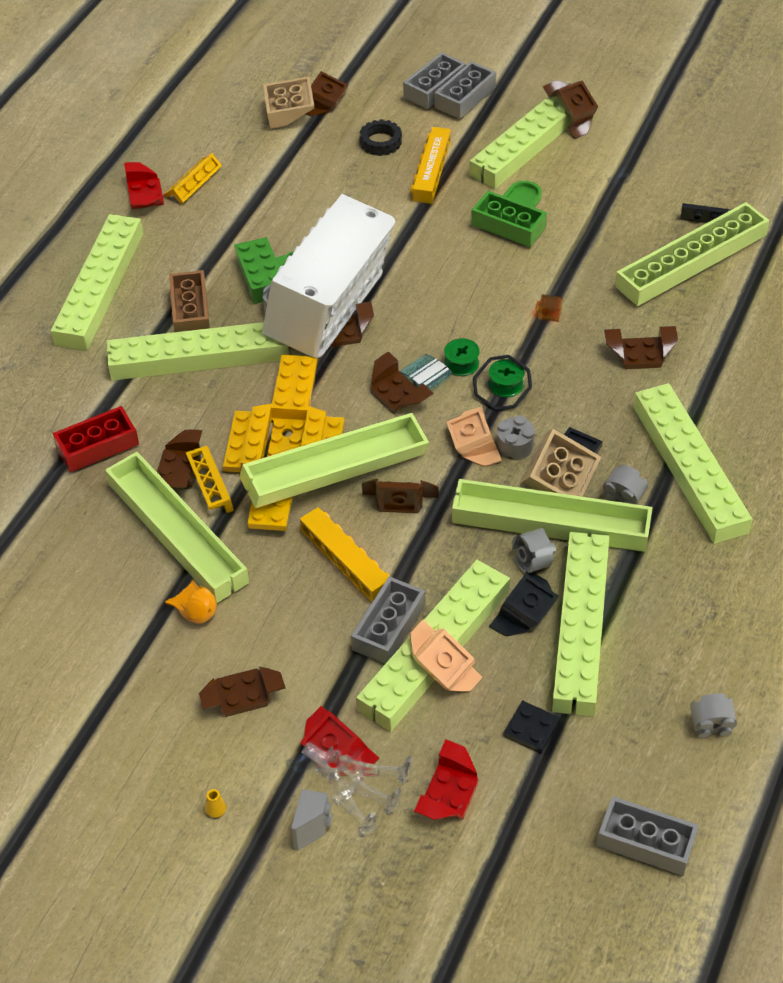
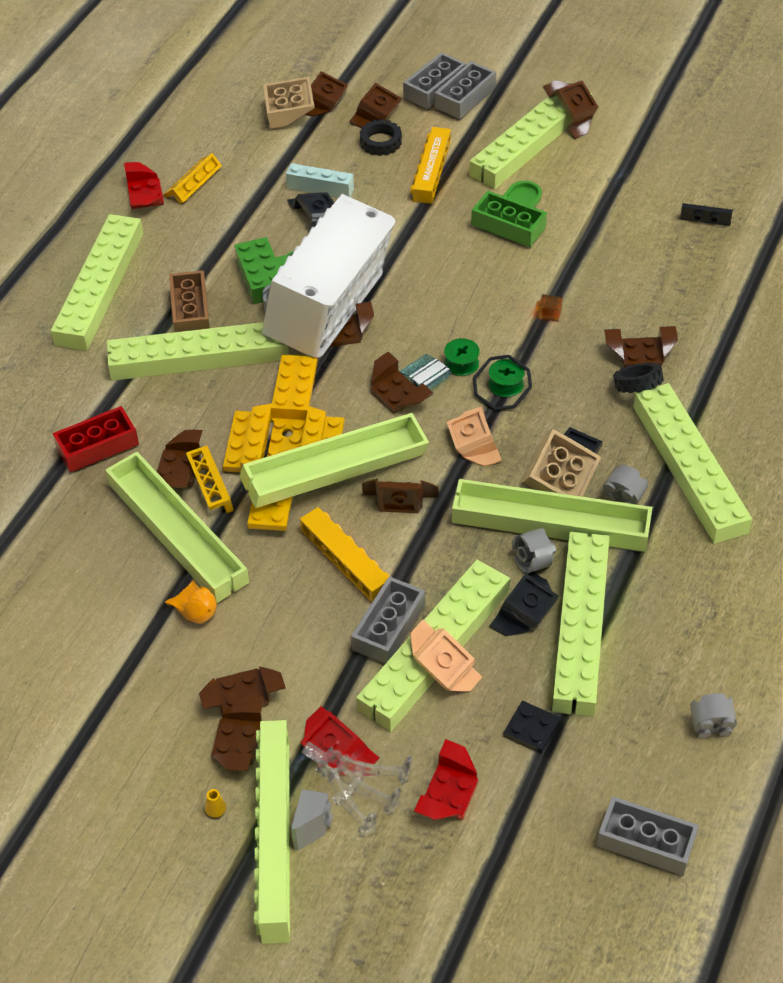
light grey brick [496,415,535,460] -> none
yellowish green brick [615,202,769,306] -> none
none -> reddish brown piece [211,696,264,772]
none -> yellowish green piece [254,720,290,944]
none -> light aqua brick [286,163,354,198]
none -> black piece [287,192,335,232]
none -> reddish brown piece [349,83,402,128]
none -> black tyre [613,362,664,393]

